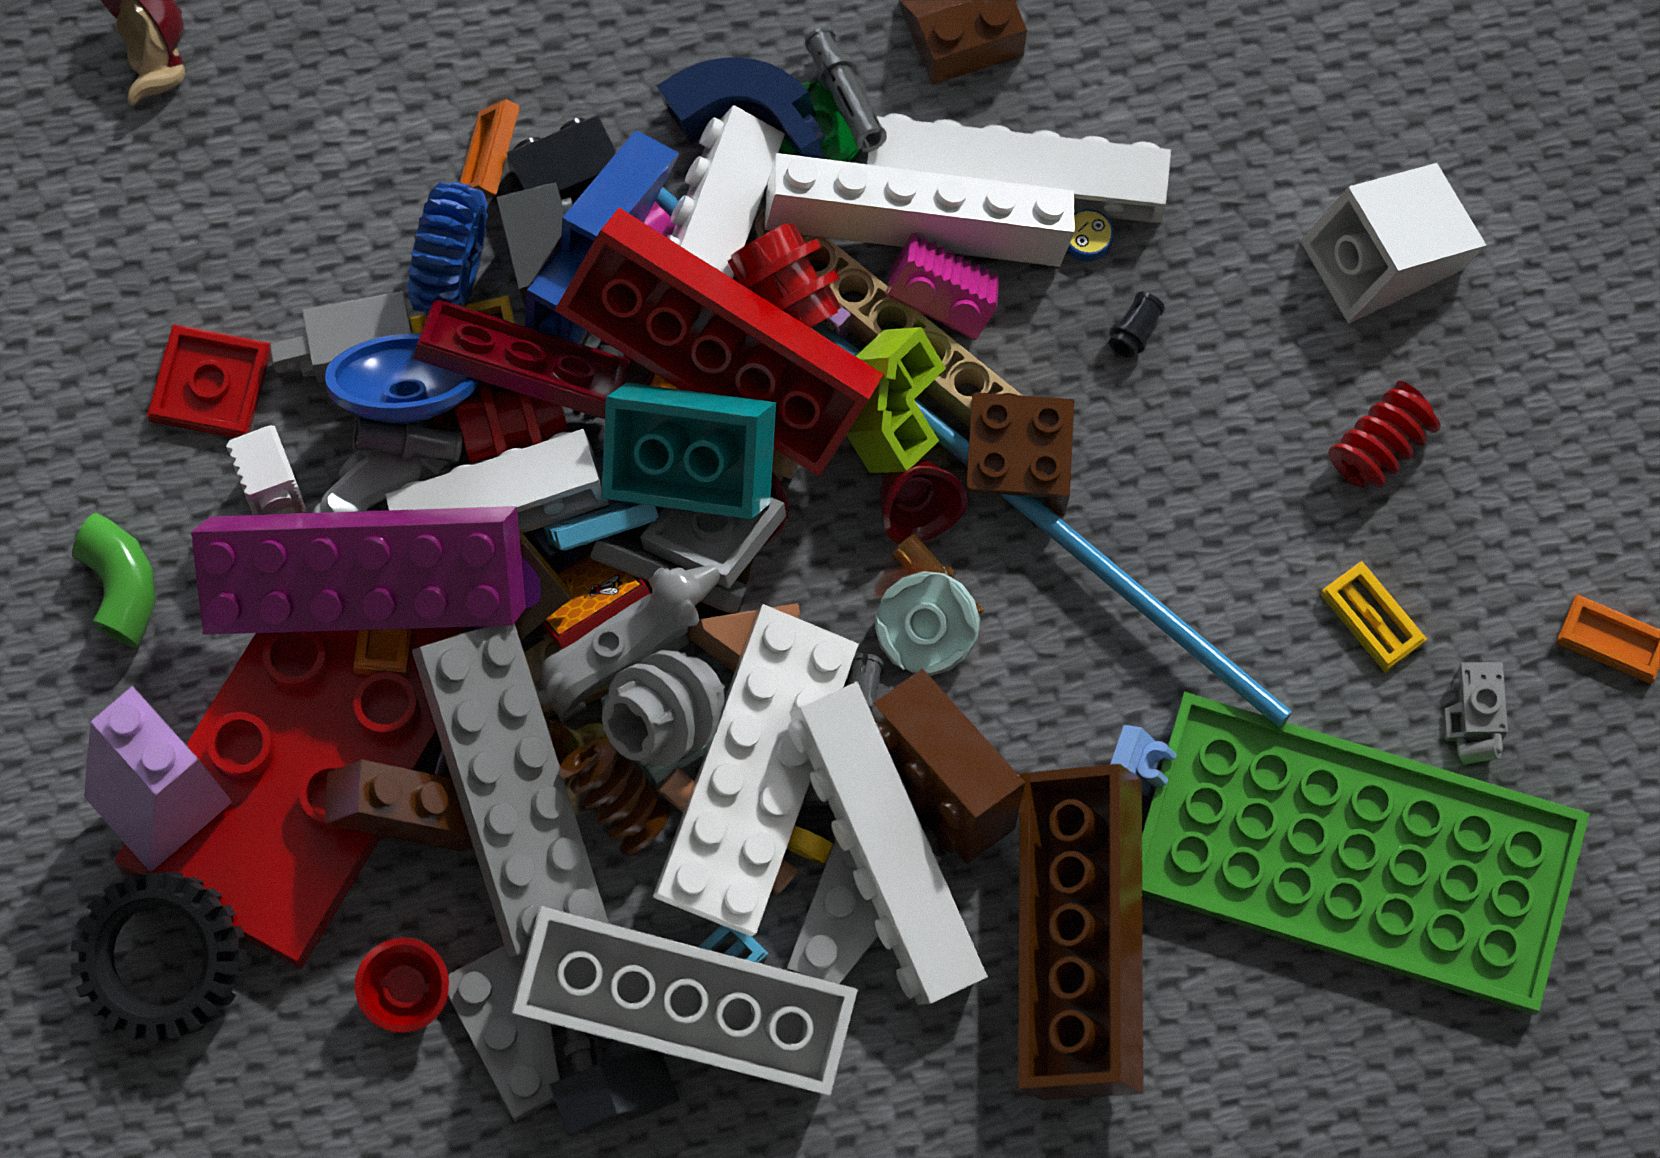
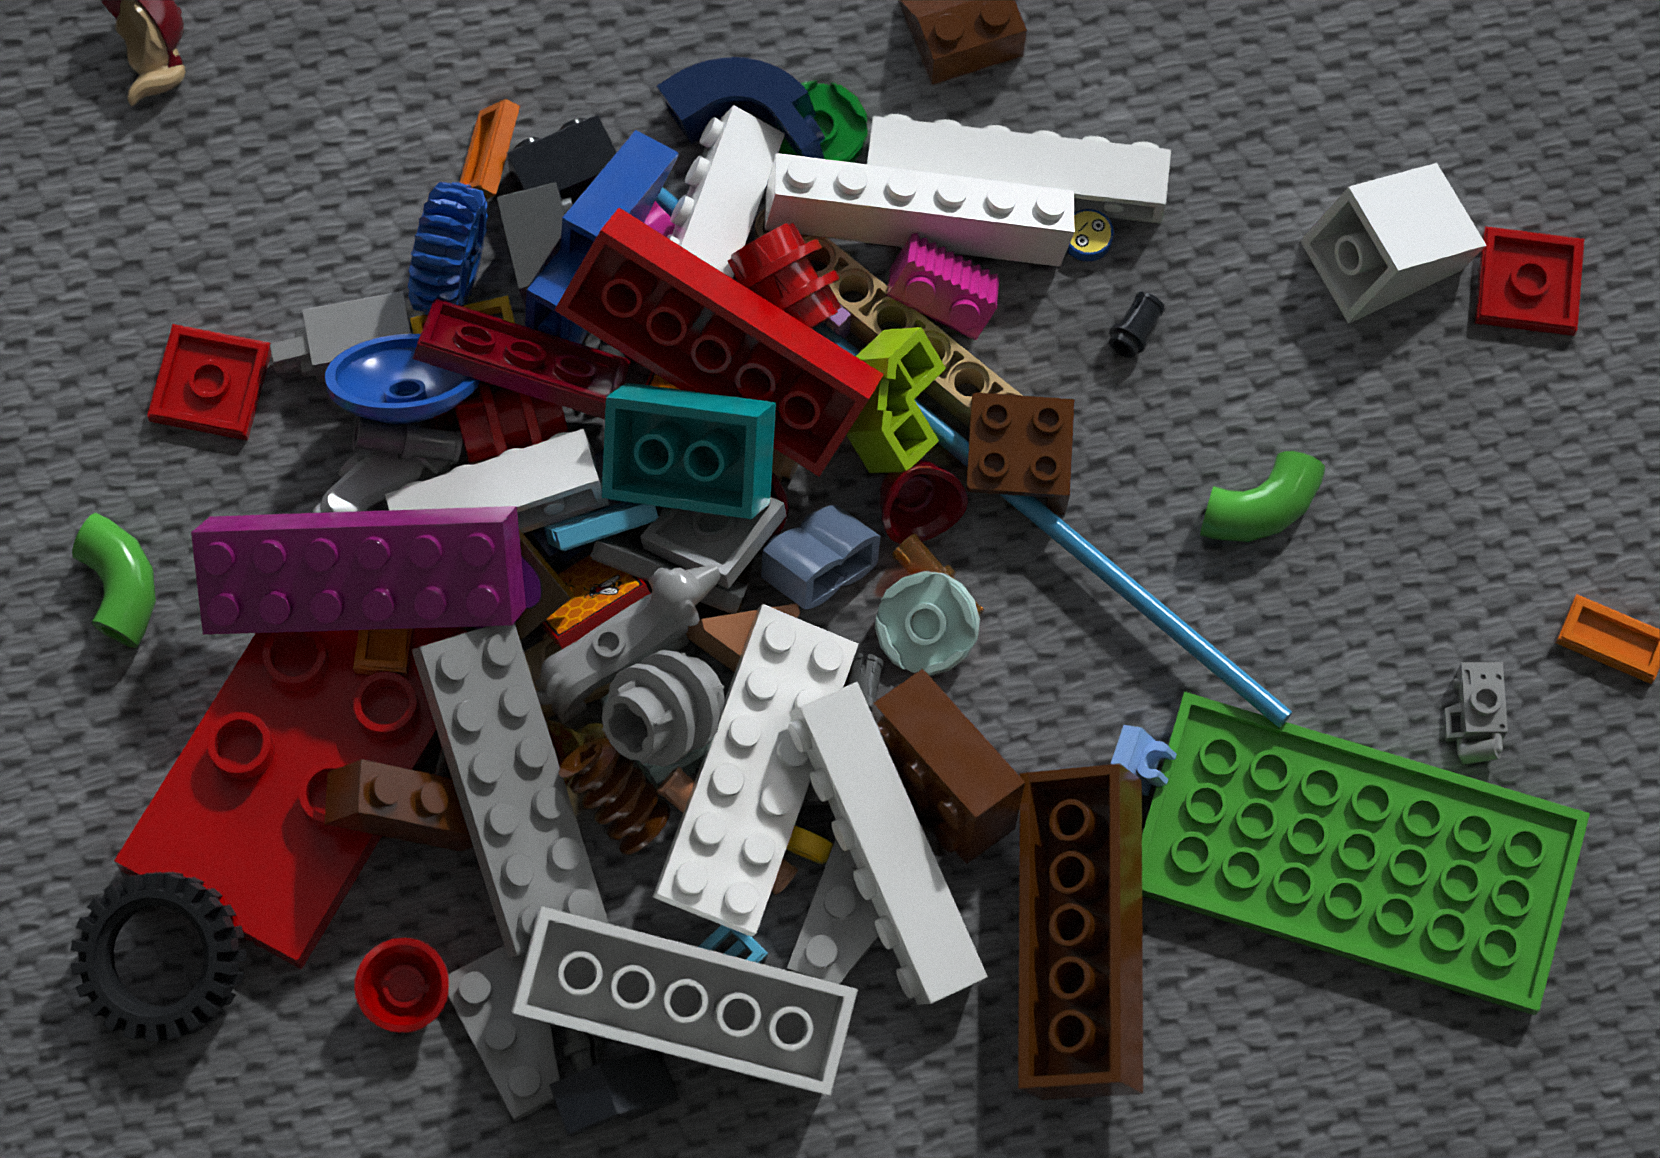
lavender slope [84,686,232,872] -> none
white brick [226,426,307,515] -> none
dark grey pin [804,27,887,152] -> none
yellow tile [1320,561,1427,673] -> none
red piece [1328,380,1441,488] -> none
none -> sand blue brick [761,505,880,609]
none -> bright green cylinder [1200,451,1325,542]
none -> red tile [1475,226,1585,336]

